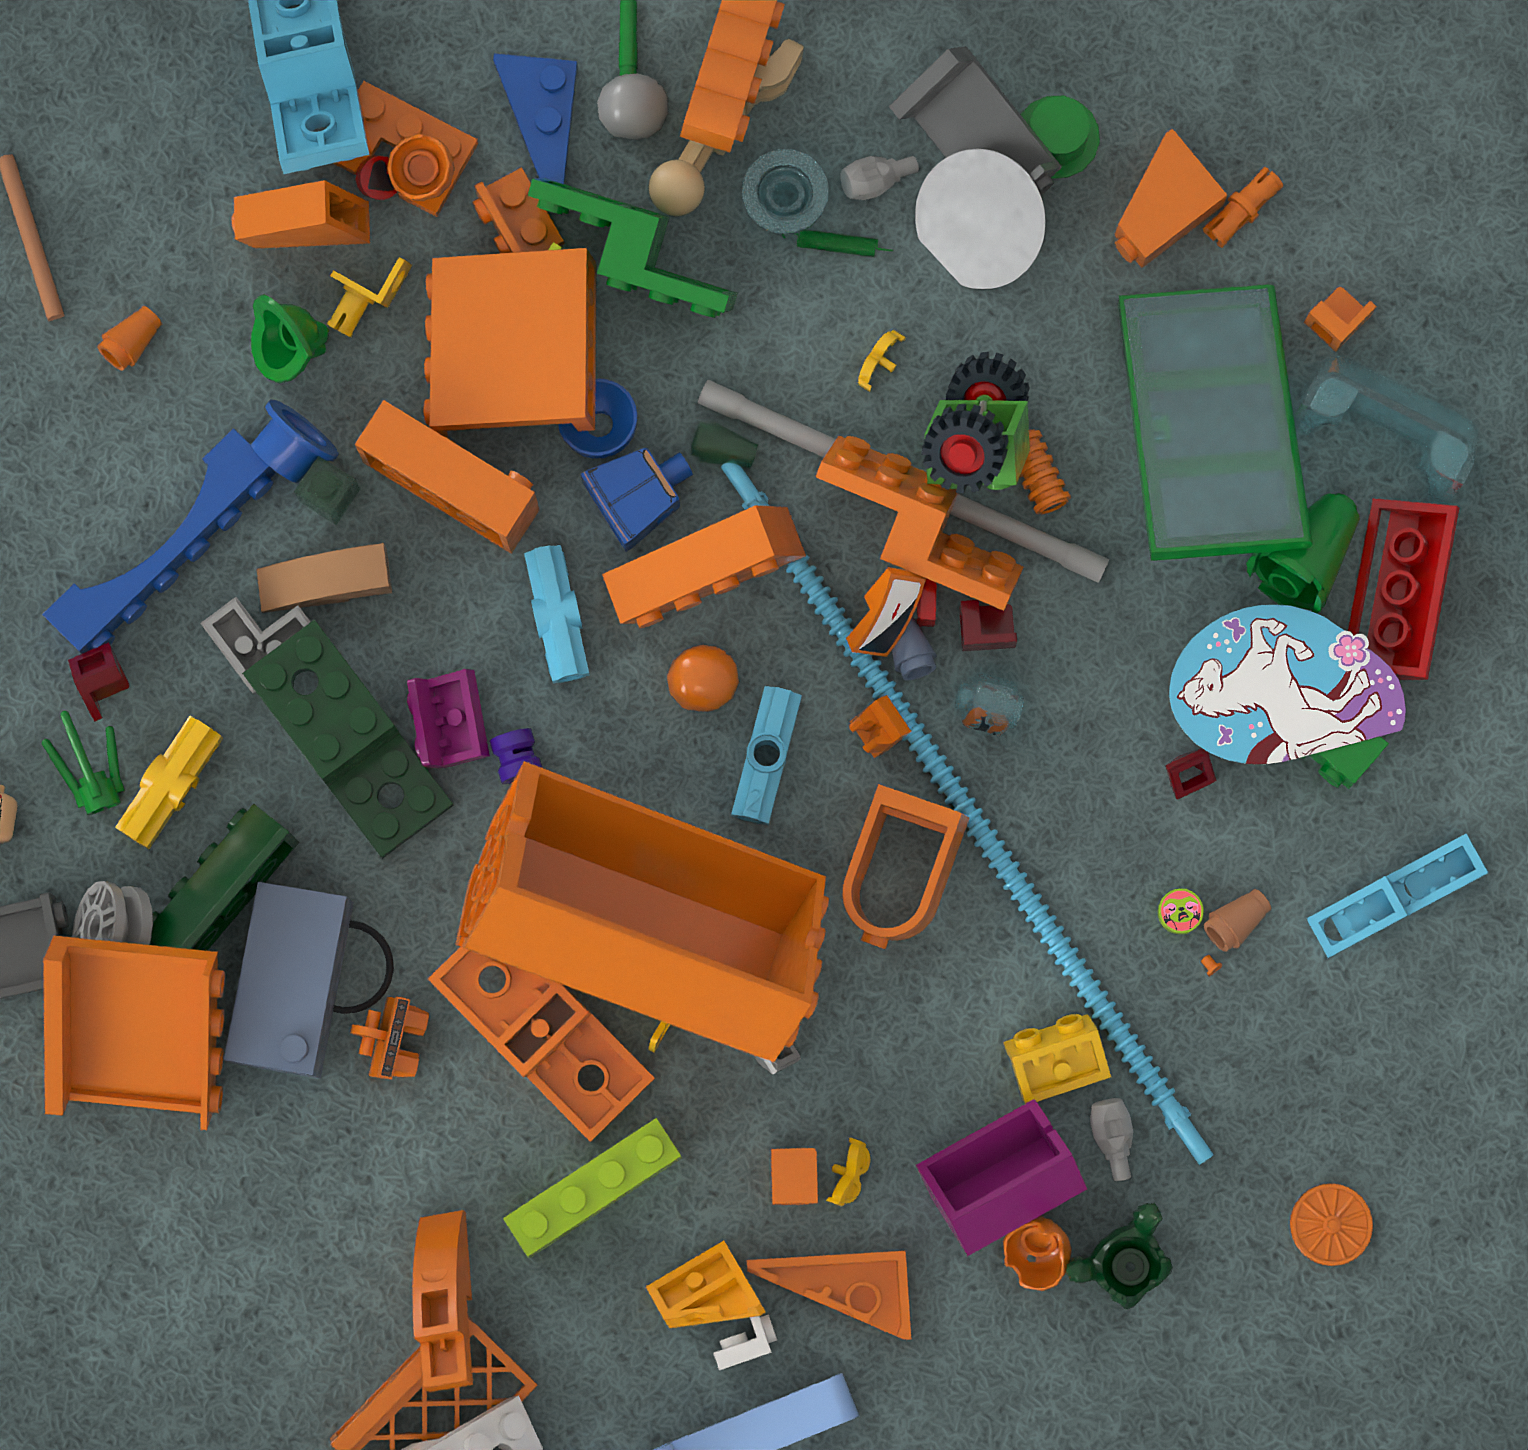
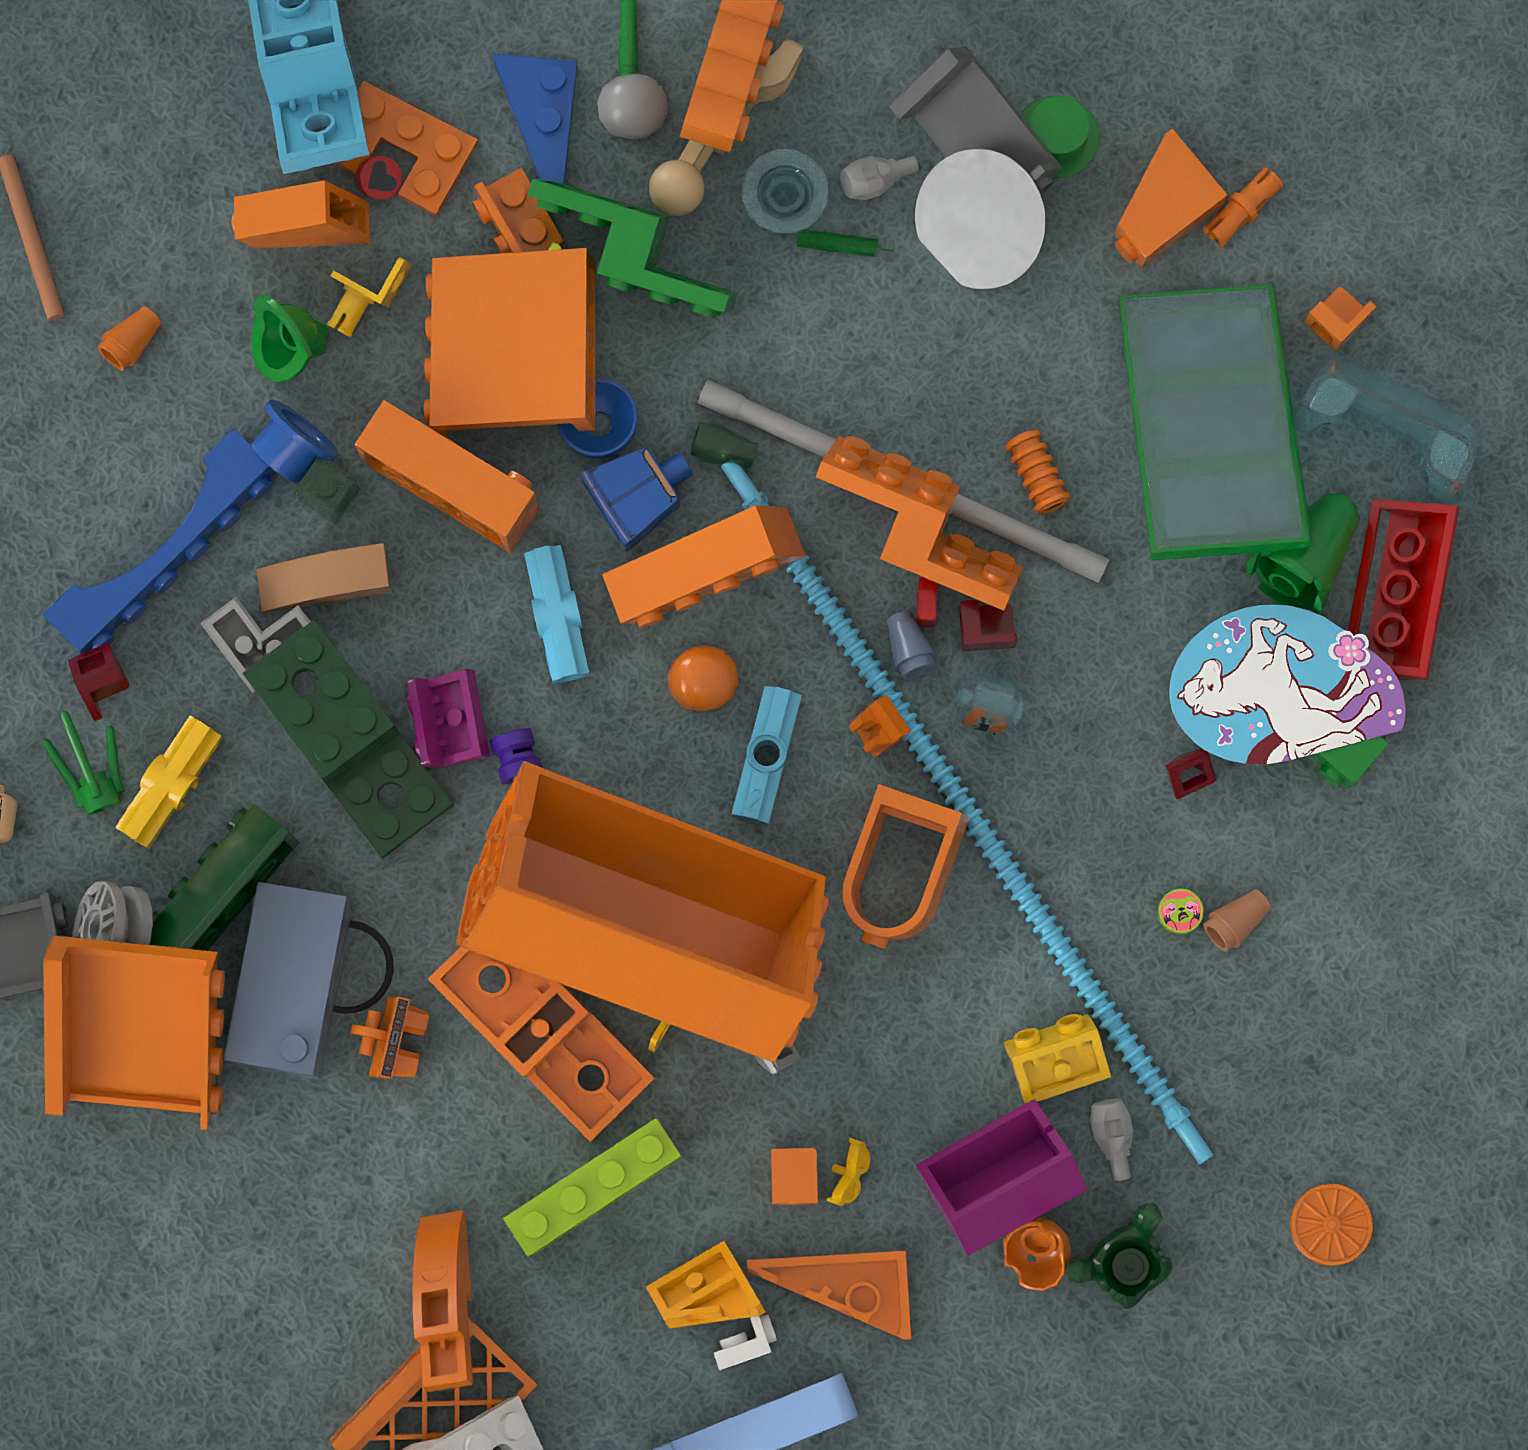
orange hair [387,134,455,201] -> none
slope [846,567,926,657] -> none
yellow piece [858,330,906,392] -> none
brick [922,352,1030,493] -> none
orange piece [1201,955,1222,977] -> none
medium azure slope [1306,833,1489,958] -> none

